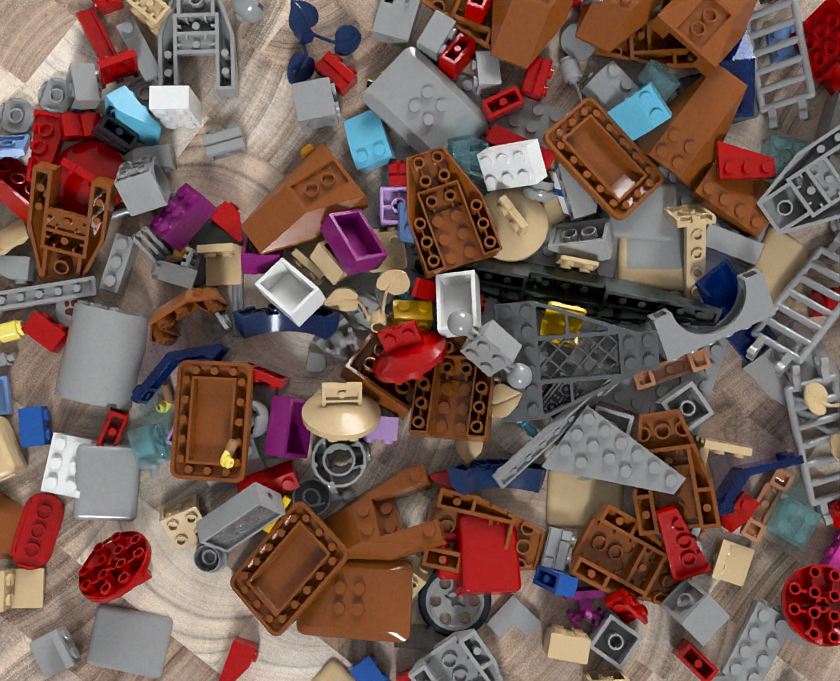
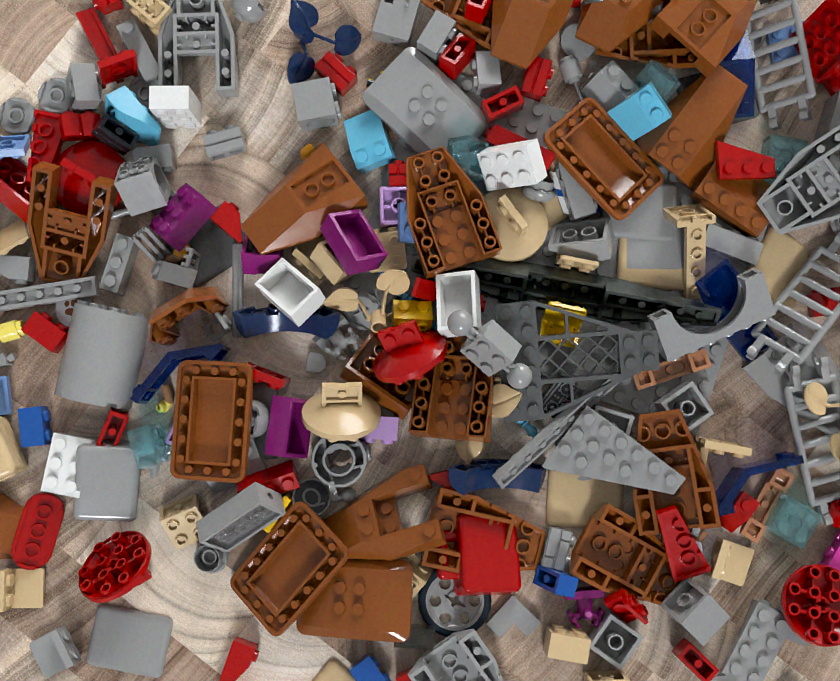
tan bracket [197,243,243,286] -> none
arm [220,439,239,469] -> none

